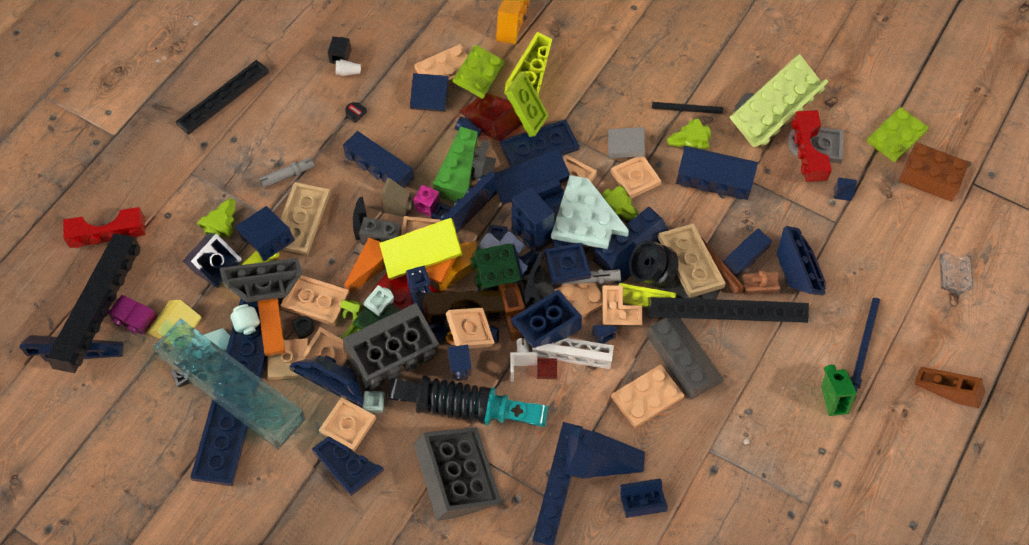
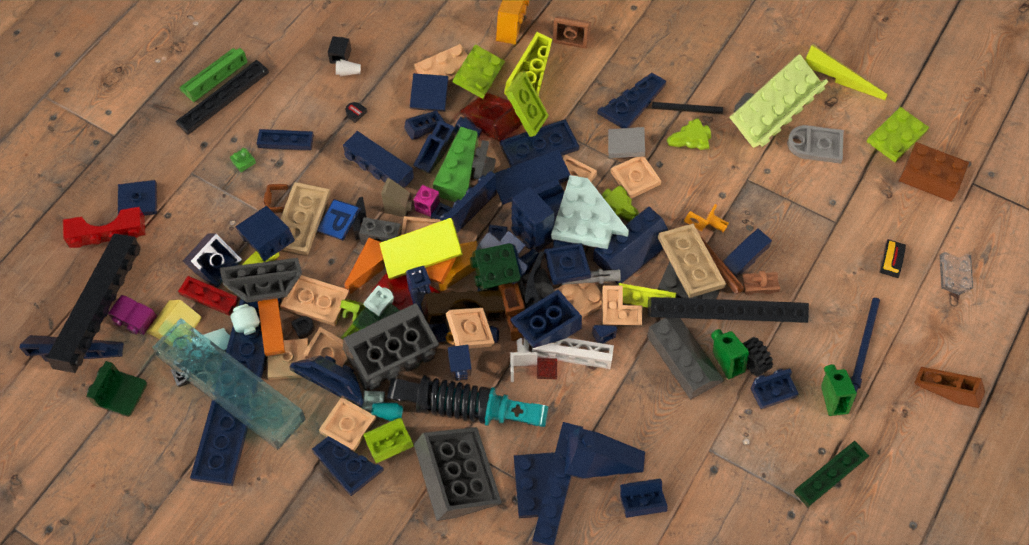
lime rock [197,198,236,238] -> none
light grey pin [259,157,315,188] -> none
light nougat plate [611,364,684,429] -> none
black wheel [629,240,678,288] -> none
dark blue slope [676,146,758,200] -> none
dark blue wedge [777,226,826,296] -> none
red arch [791,110,832,182] -> none
dark blue slope [833,178,857,201] -> none
none -> dark green bracket [86,361,147,417]
none -> dark blue plate [118,180,157,216]
none -> red plate [178,276,239,316]
none -> bright green fence [179,48,248,102]
none -> bright green tile [230,148,256,172]
none -> dark blue plate [257,129,314,150]
none -> dark orange piece [264,184,288,213]
none -> blue piece [317,199,361,241]
none -> lime bracket [364,418,414,463]
none -> teal cone [371,403,403,421]
none -> dark blue slope [404,110,445,140]
none -> dark blue slope [413,120,458,174]
none -> dark blue wing [514,452,555,518]
none -> nougat slope [553,16,591,49]
none -> dark blue wing [597,73,666,128]
none -> light orange bracket [684,204,729,233]
none -> green torso [711,329,749,380]
none -> black tyre [742,337,773,376]
none -> dark blue bracket [750,369,799,410]
none -> dark green plate [794,440,869,508]
none -> neon yellow wedge [805,44,888,100]
none -> slope [879,239,906,278]

